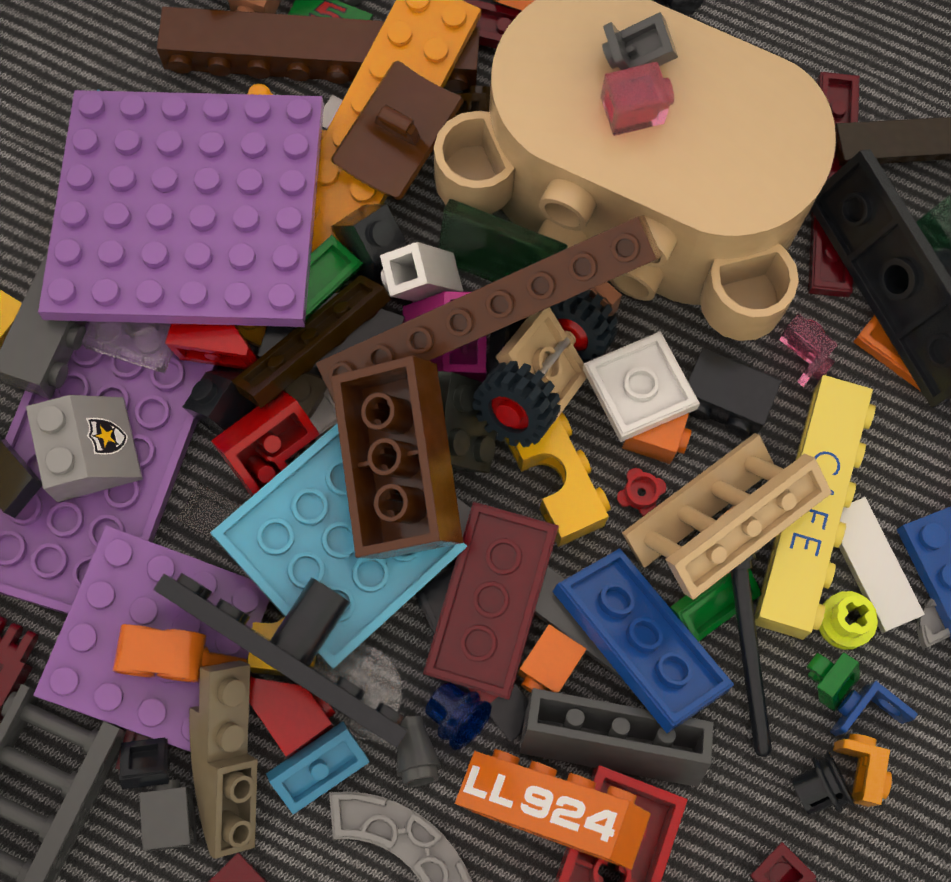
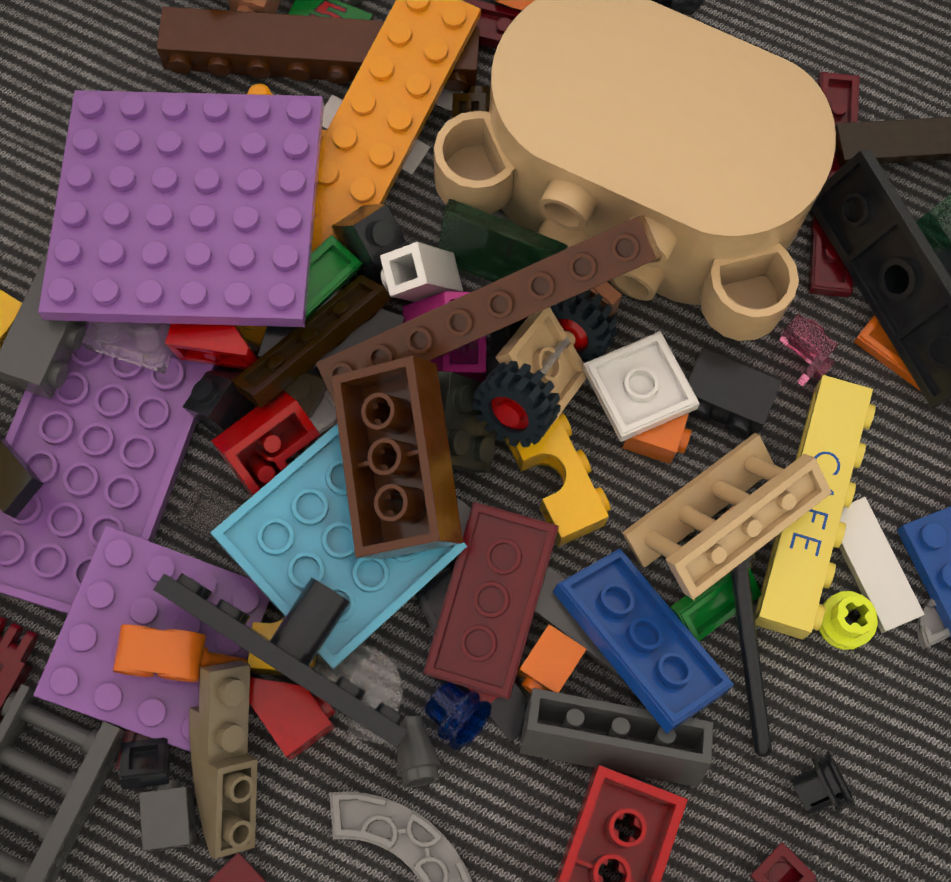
light grey slope [26,395,143,502] -> none
dark azure plate [266,721,370,814] -> none
reddish brown shield [331,61,463,200] -> none
orange brick [454,749,651,870] -> none
clear pink brick [600,62,674,136] -> none
dark grey bracket [602,12,678,80] -> none
red plate [617,468,666,516] -> none
green tile [807,652,860,712] -> none
blue bracket [830,681,918,736] -> none
light orange bracket [833,733,892,807] -> none

